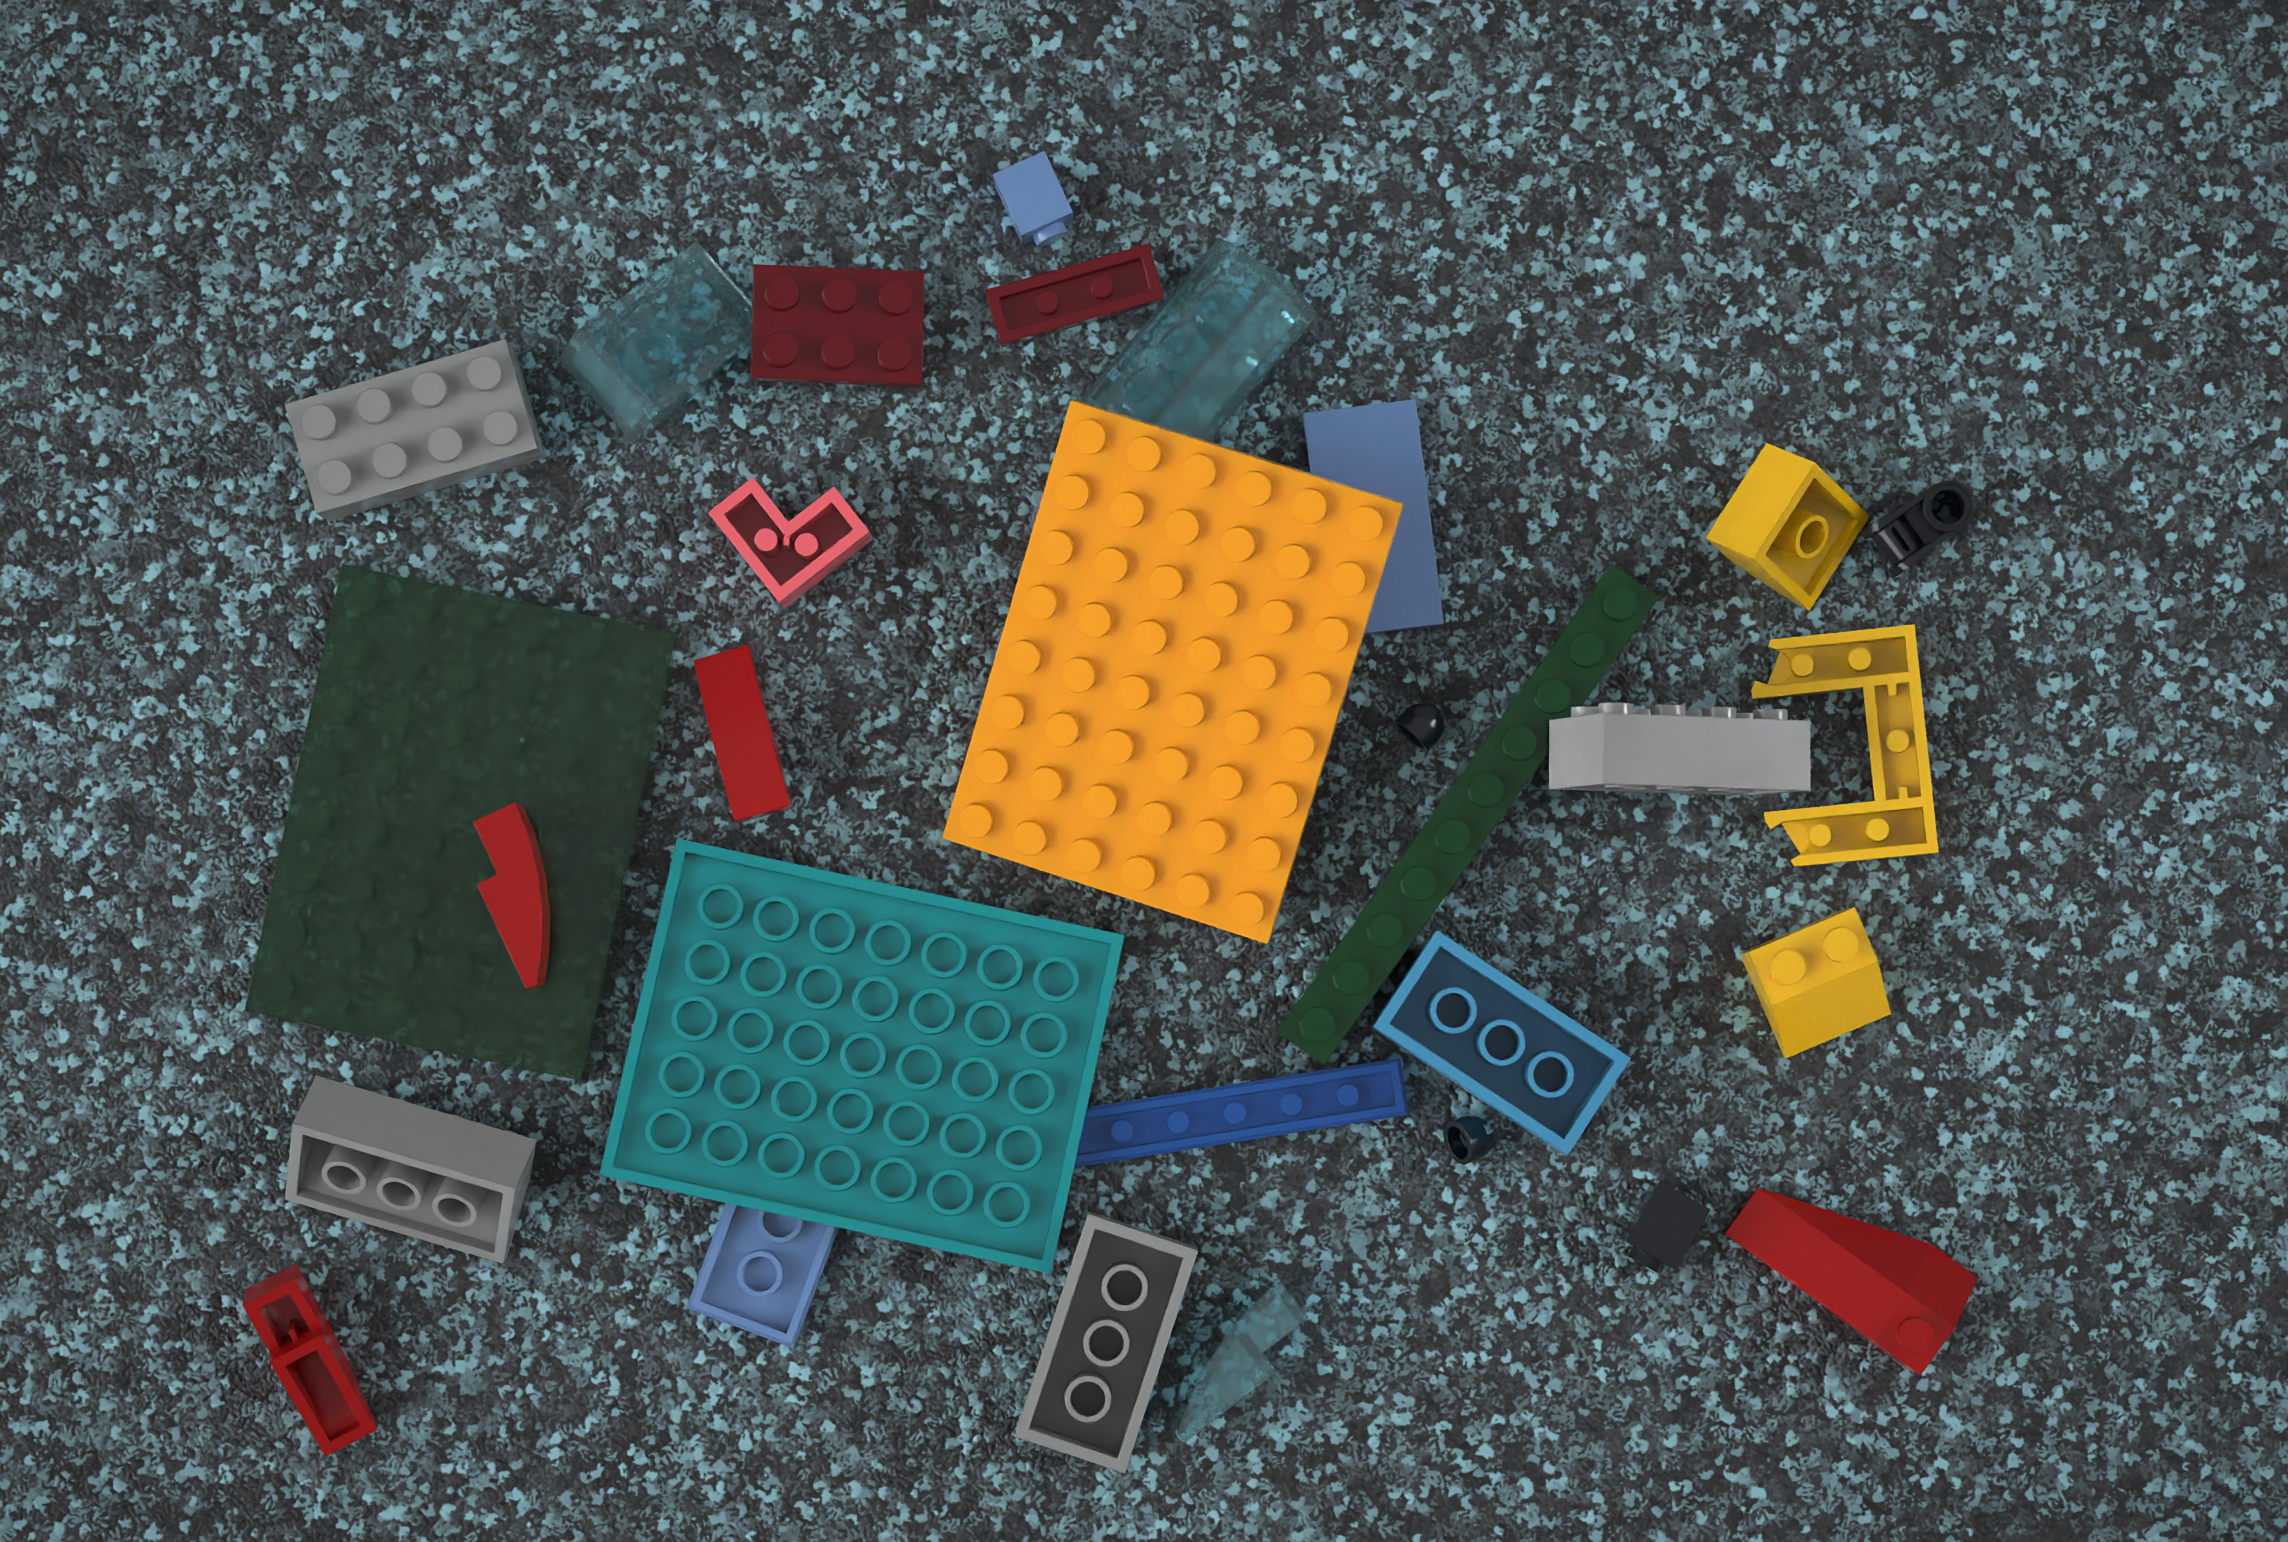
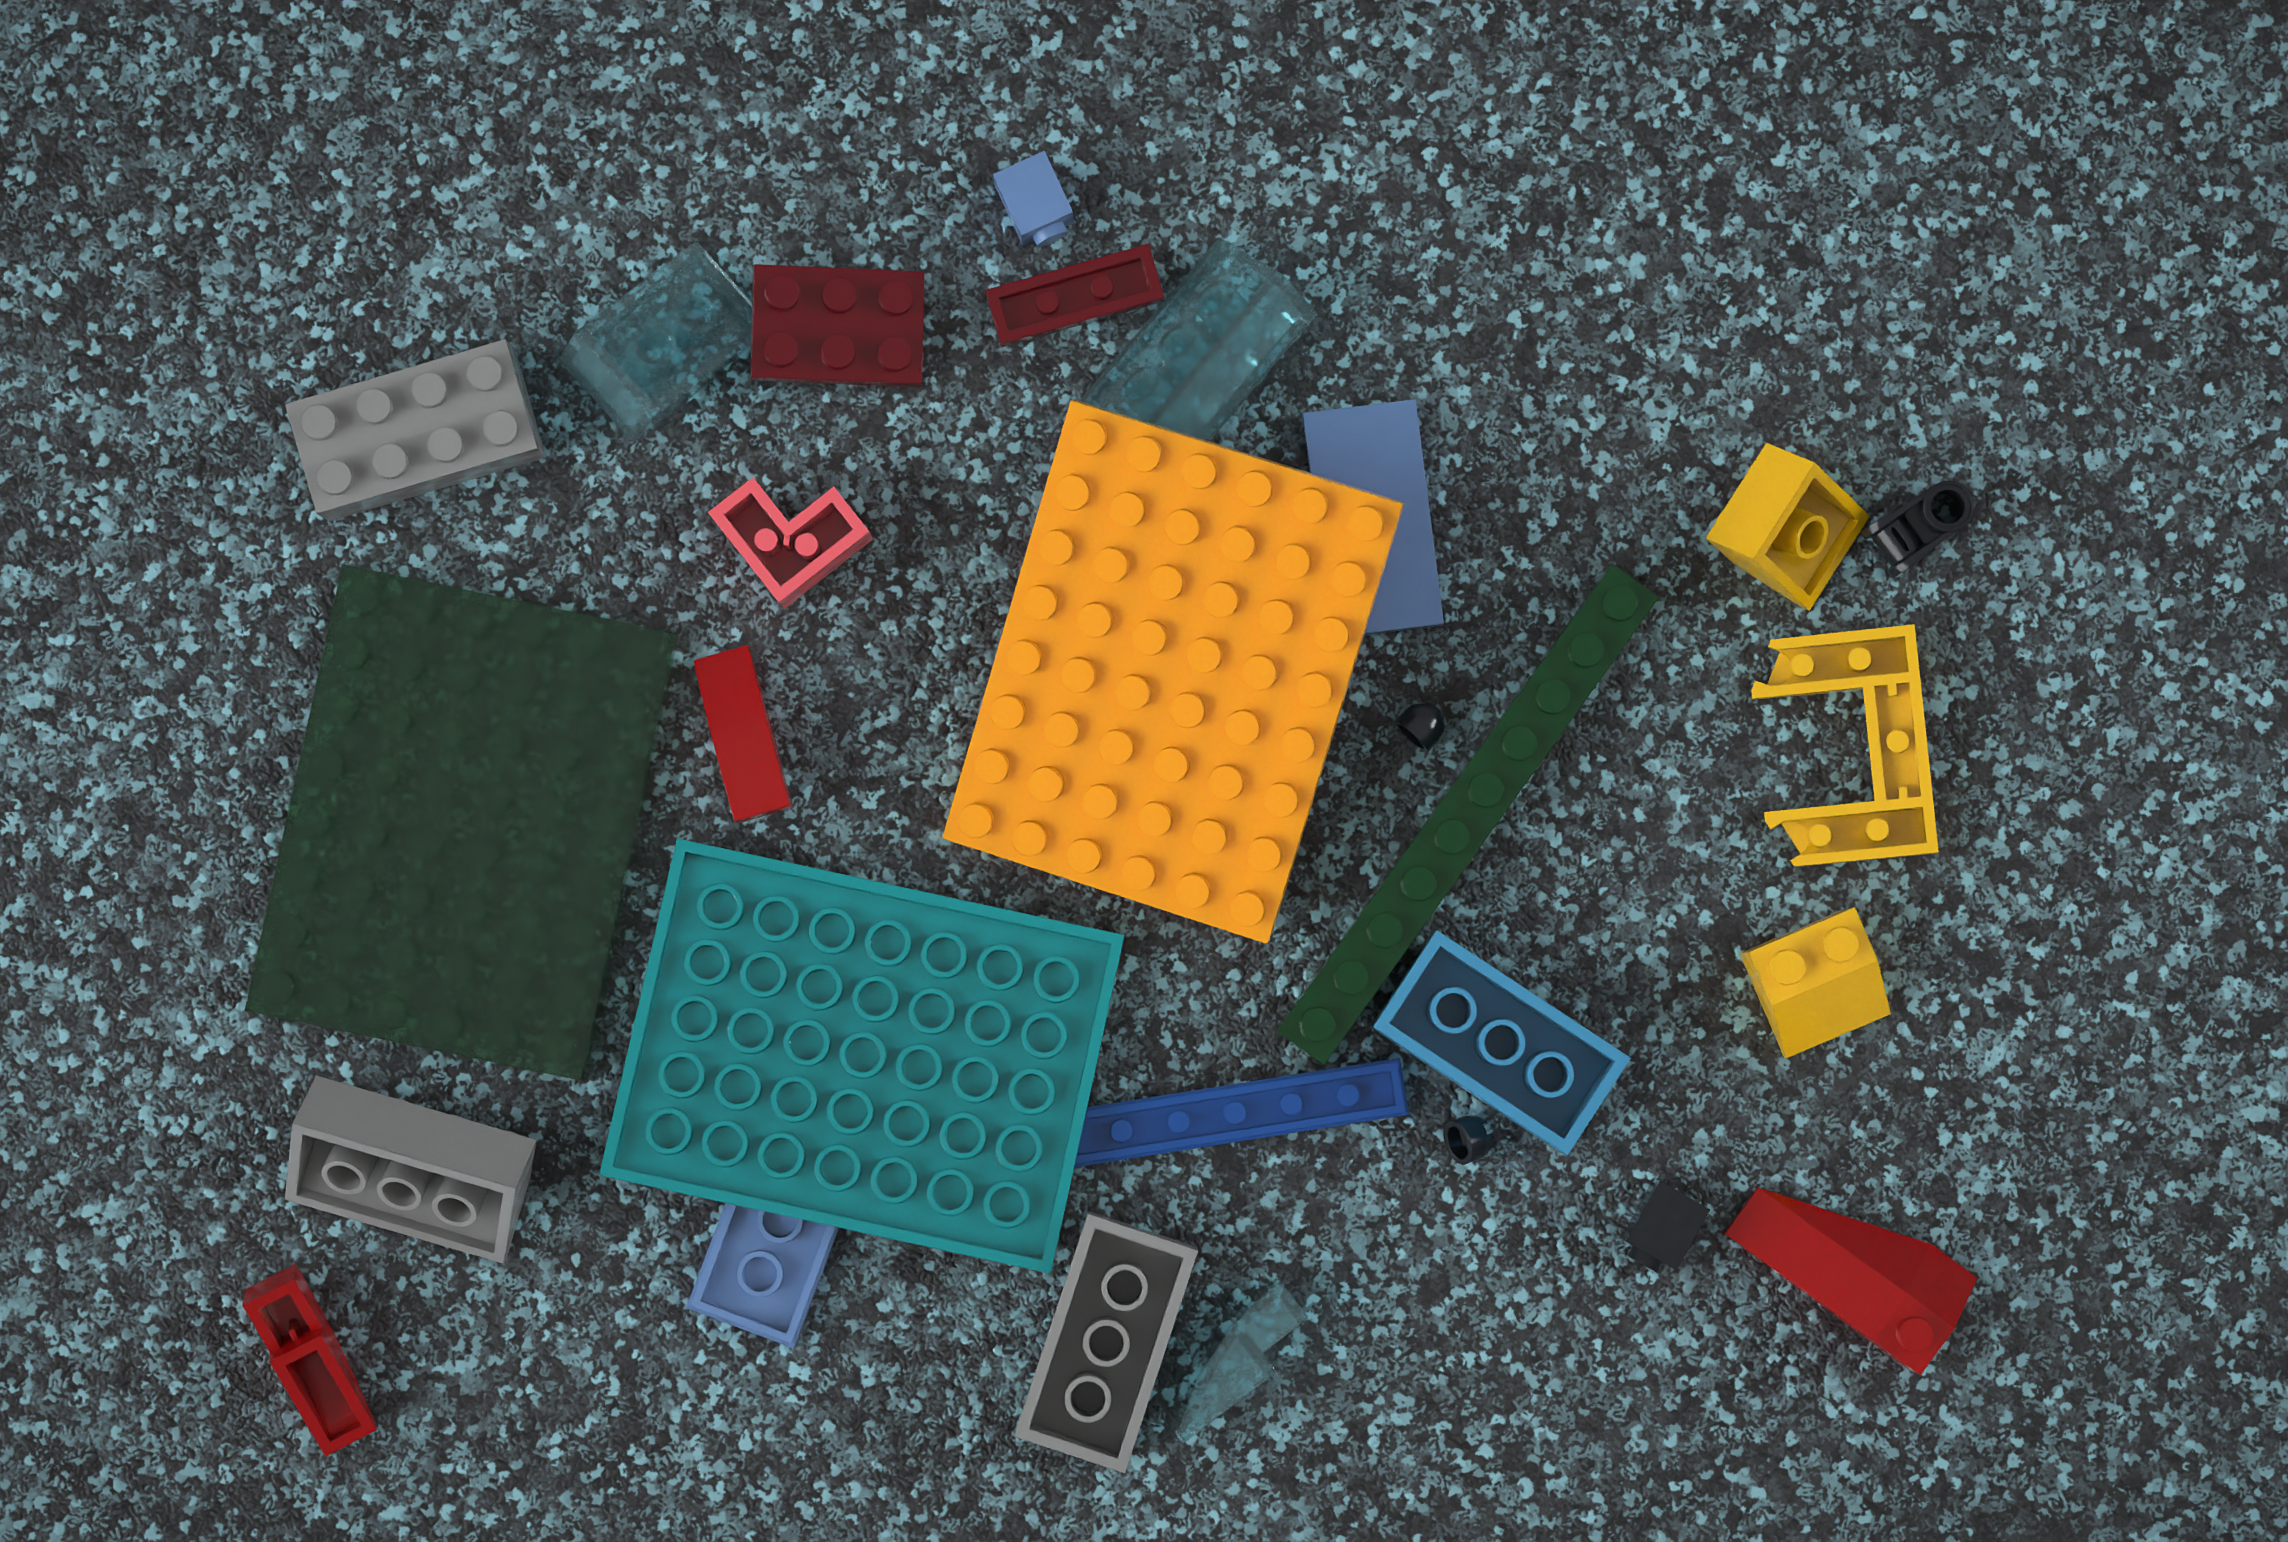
red slope [473,802,550,990] -> none
light grey brick [1549,703,1810,796] -> none

